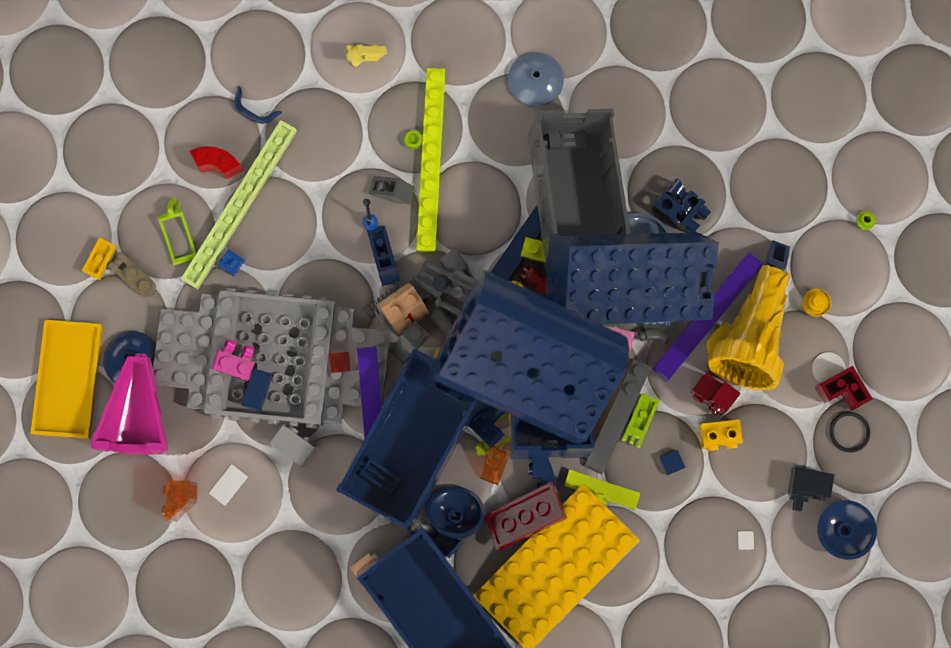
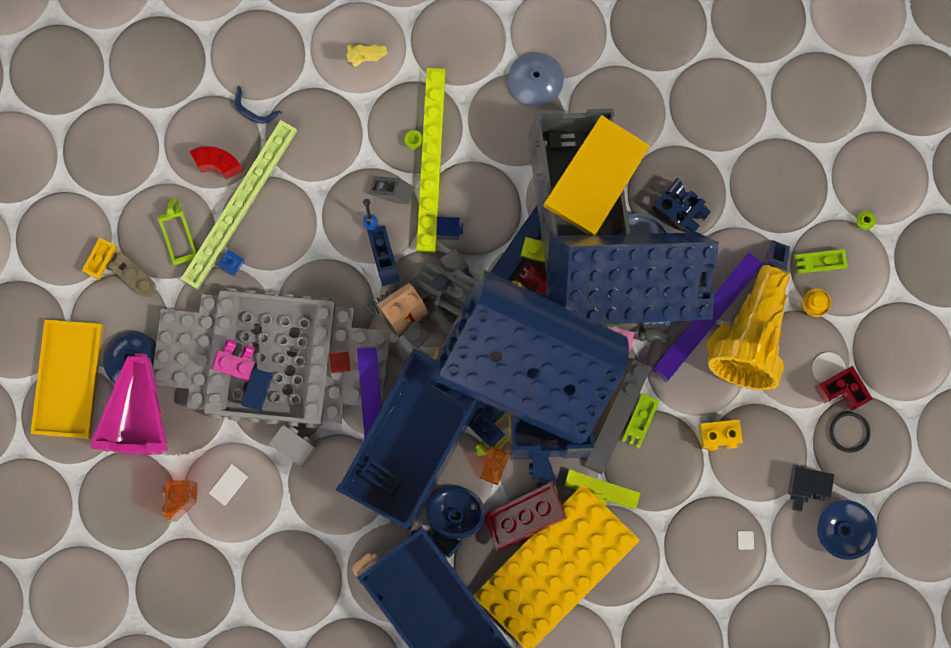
dark blue tile [659,450,685,476] -> none
dark red brick [690,372,741,415] -> none
none -> clear blue brick [436,217,464,240]
none -> yellow tile [543,115,650,235]
none -> lime hinge [793,249,848,275]

